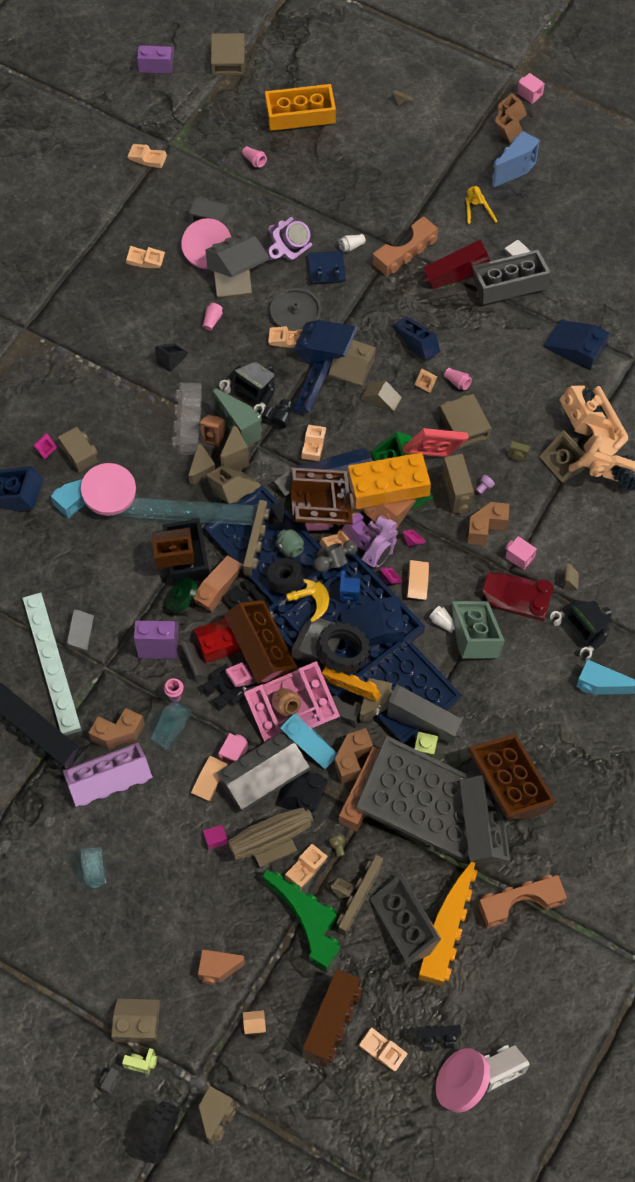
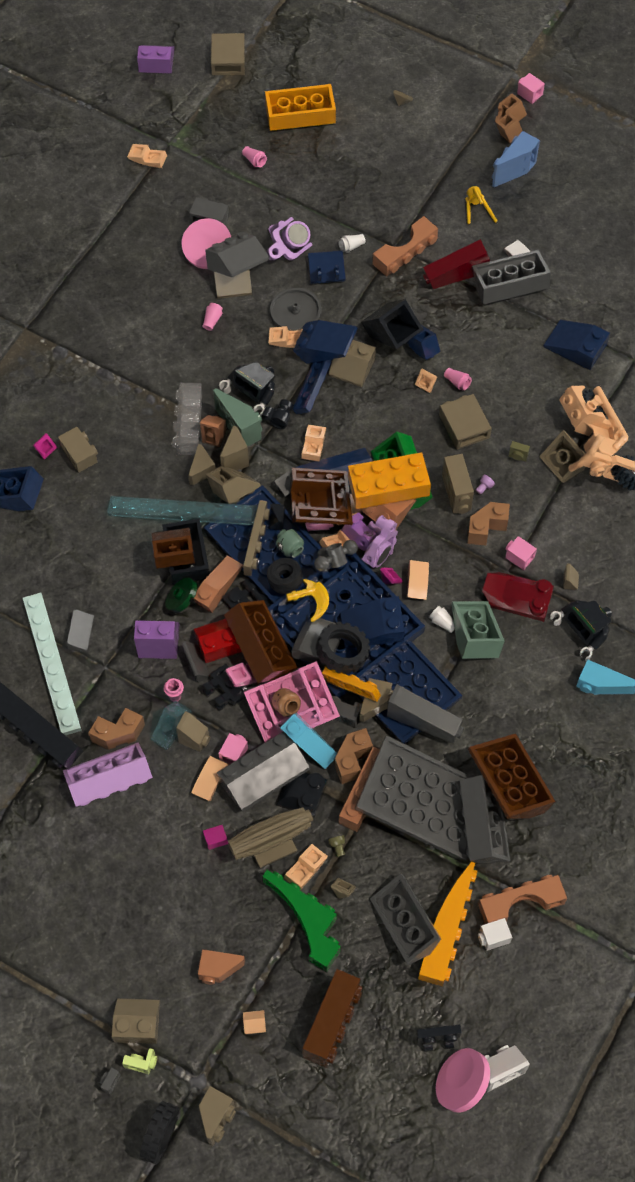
medium azure slope [51,479,85,519] -> none
clear light blue slope [80,847,107,888] -> none
bright pink piece [81,463,136,516] -> none
light nougat slope [126,246,165,268] -> none
black slope [155,343,188,372] -> none
dark tan plate [337,855,384,936] -> none
blue panel [340,571,360,601] -> none
light nougat slope [358,1027,408,1072] -> none
dark tan slope [361,381,402,413] -> none
coral tile [402,428,469,457] -> none
dark pink slope [403,530,426,547] -> none
yellowish green brick [415,732,438,758] -> none
none -> dark tan slope [176,711,210,752]
none -> black slope [361,299,424,349]
none -> white brick [478,918,512,951]

